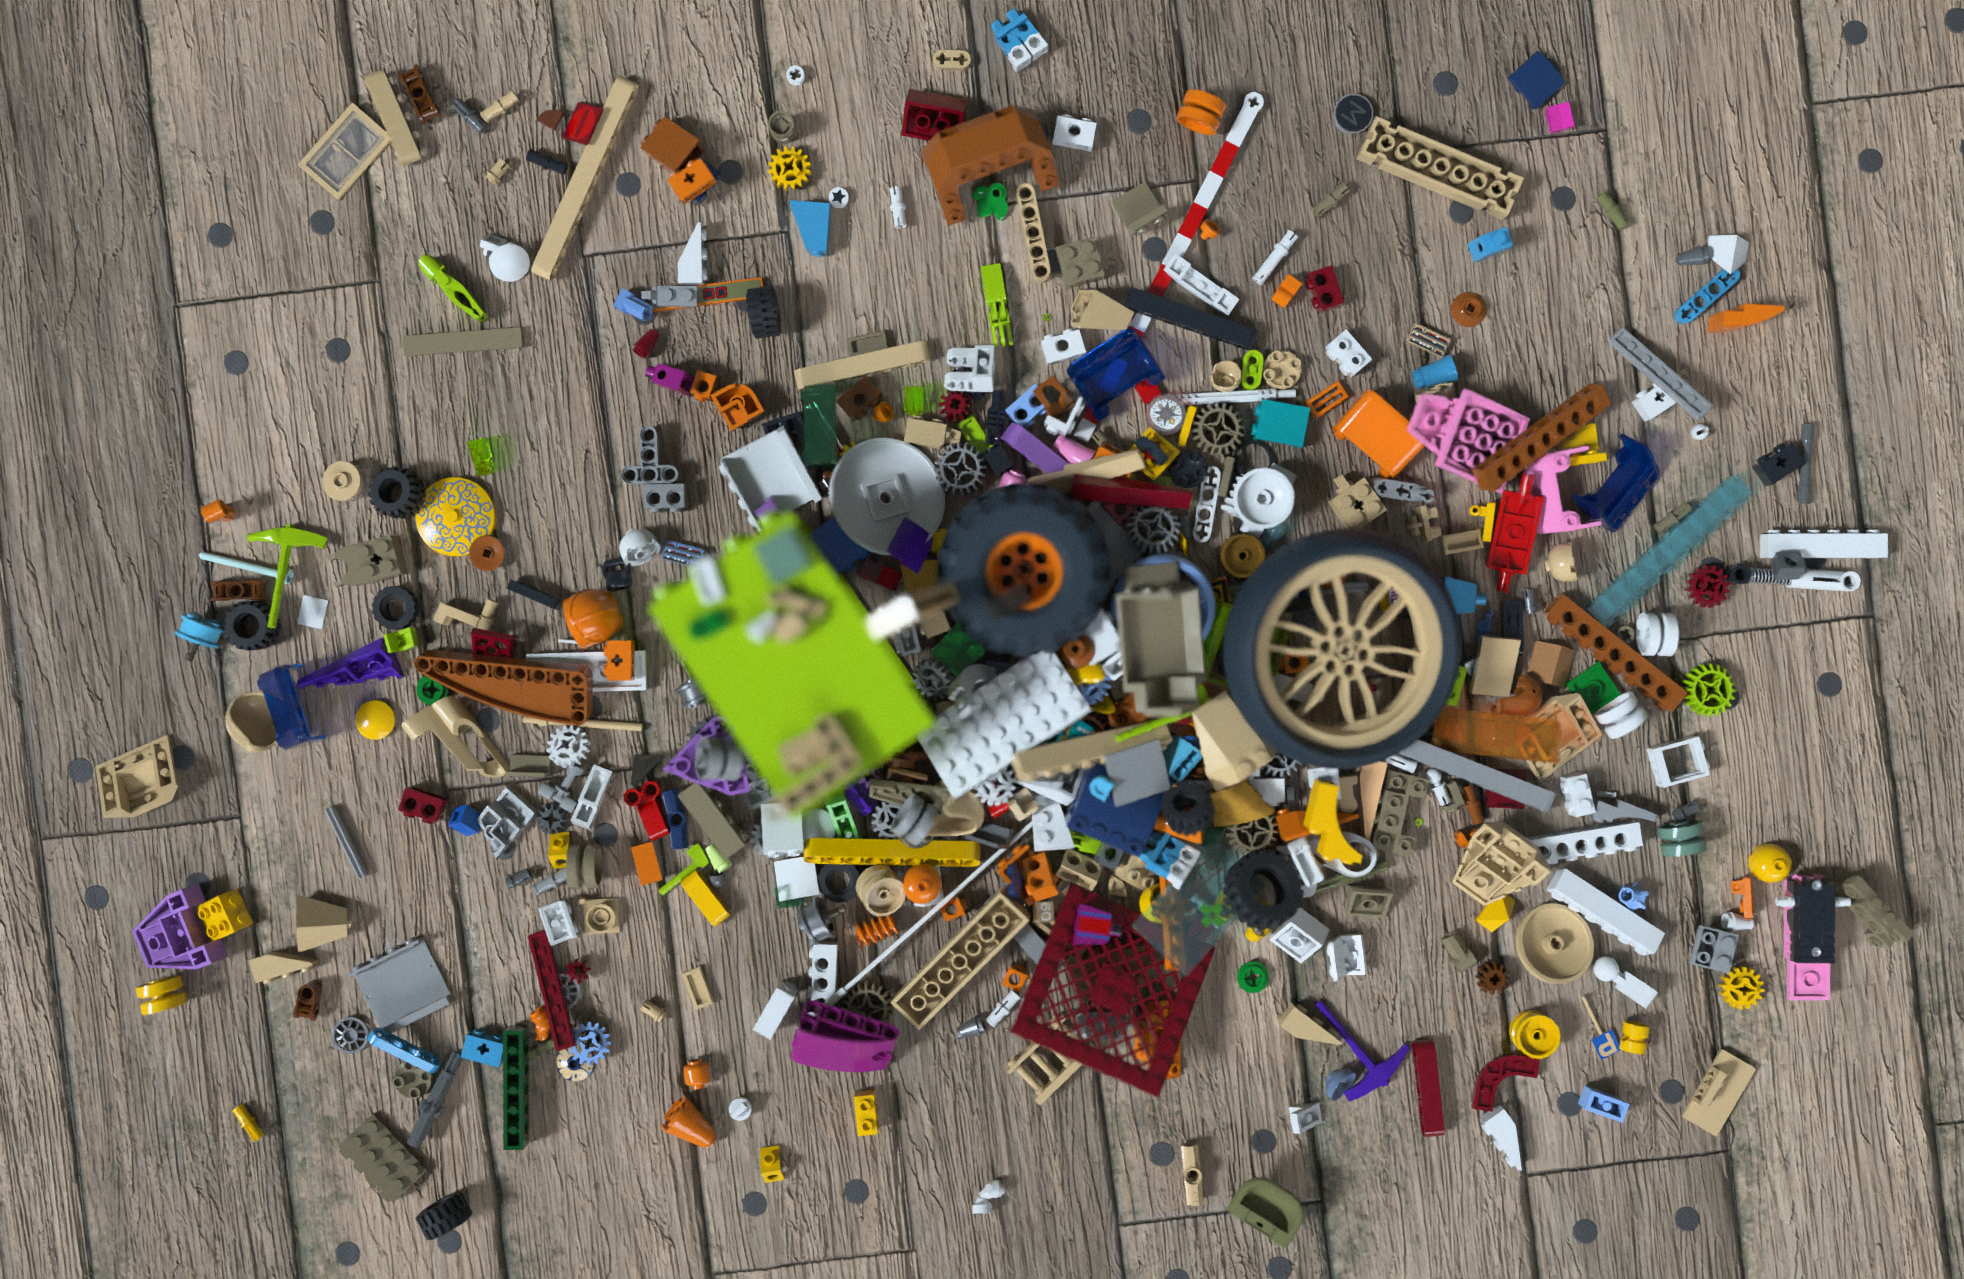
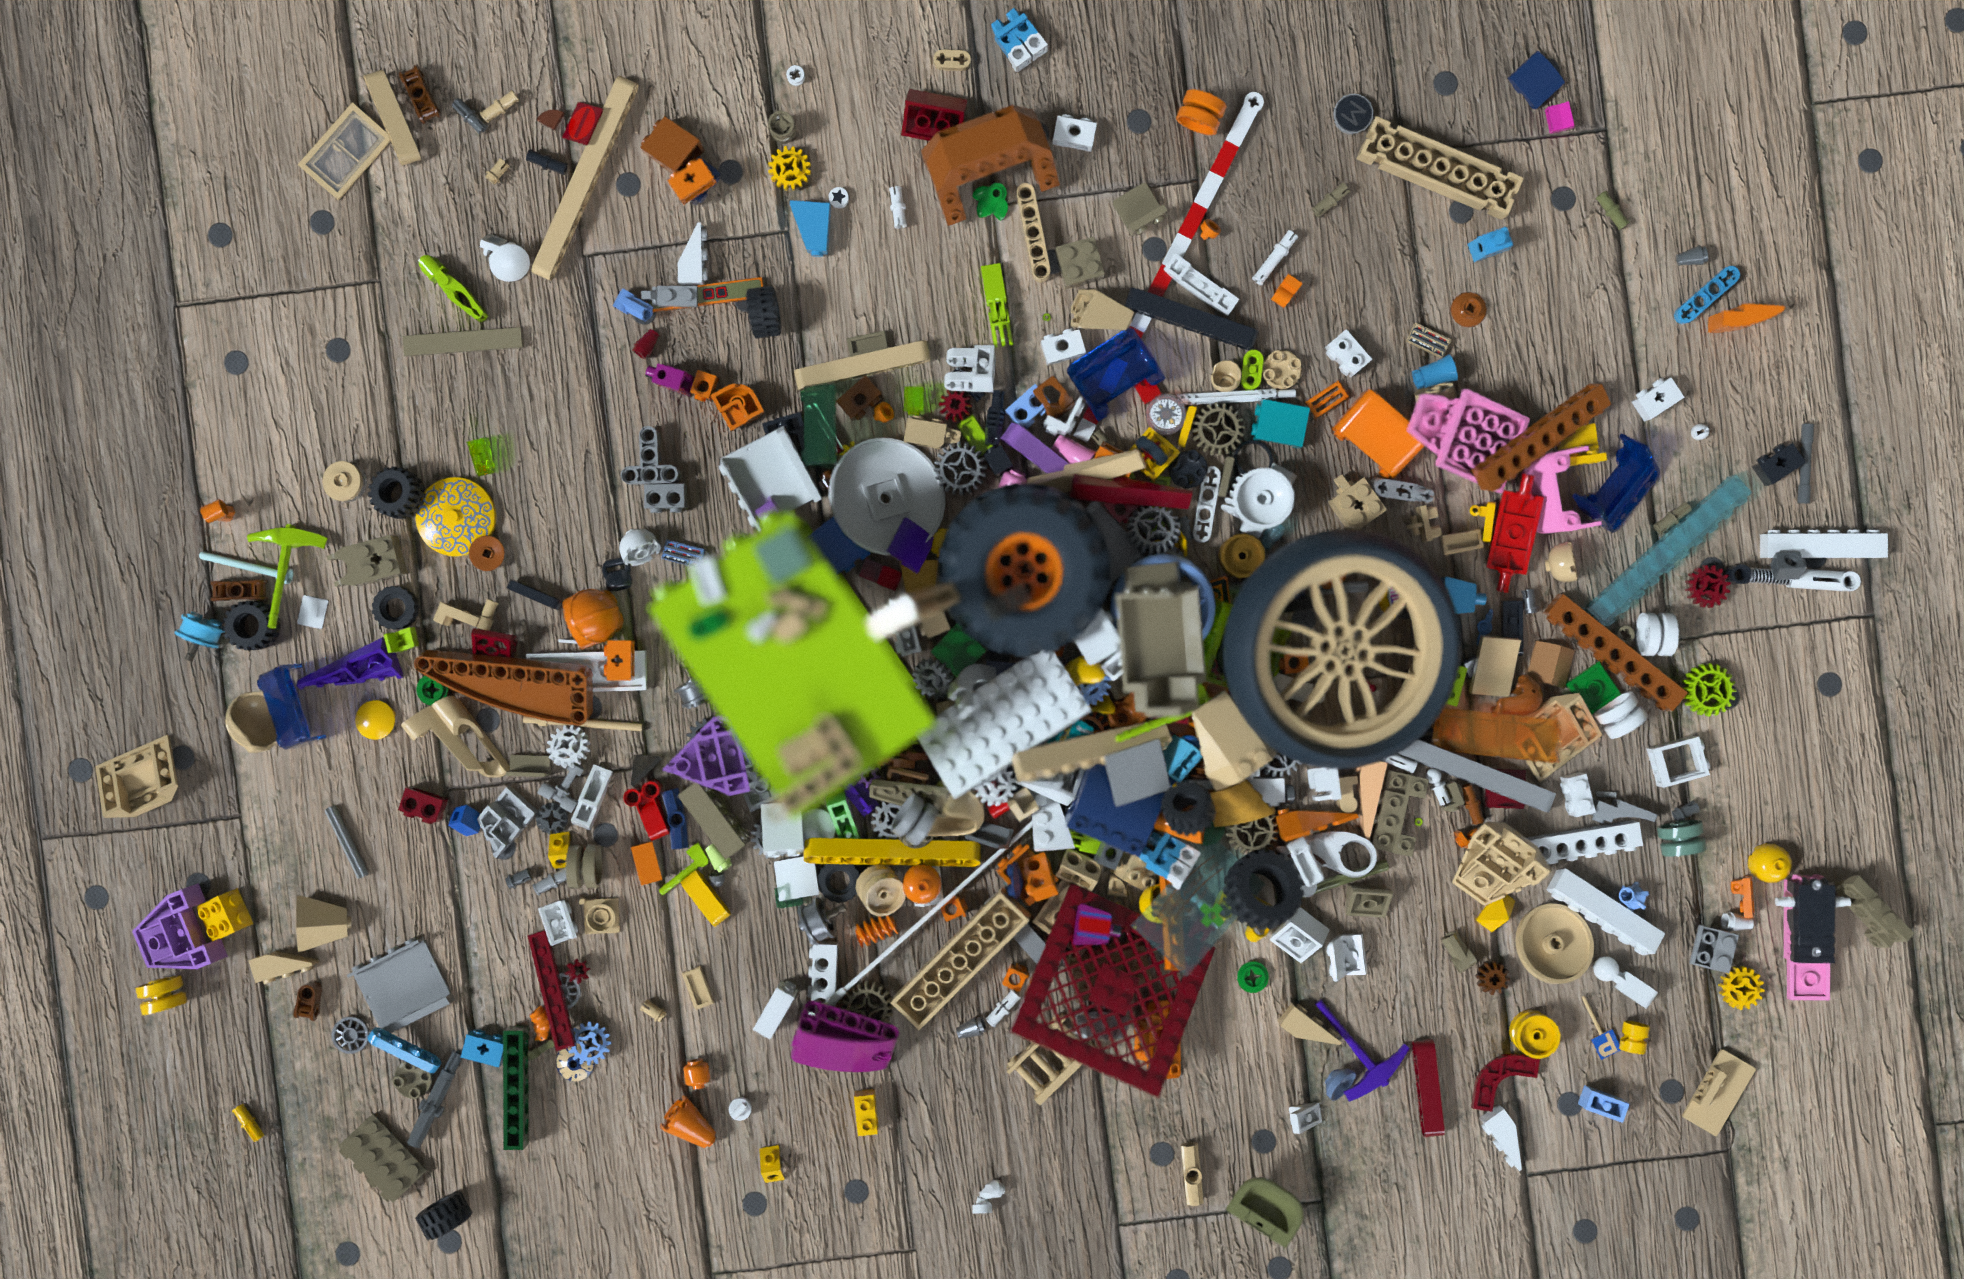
light grey wheel [695,737,743,781] -> none
tan tile [1032,901,1055,923] -> none
dark orange piece [1060,634,1095,669] -> none
medium azure tile [1090,776,1115,801] -> none
yellow arch [1303,778,1362,865] -> none
dark red brick [1305,265,1344,314] -> none
light grey tile [1608,327,1713,421] -> none
white slope [1707,235,1749,274] -> none

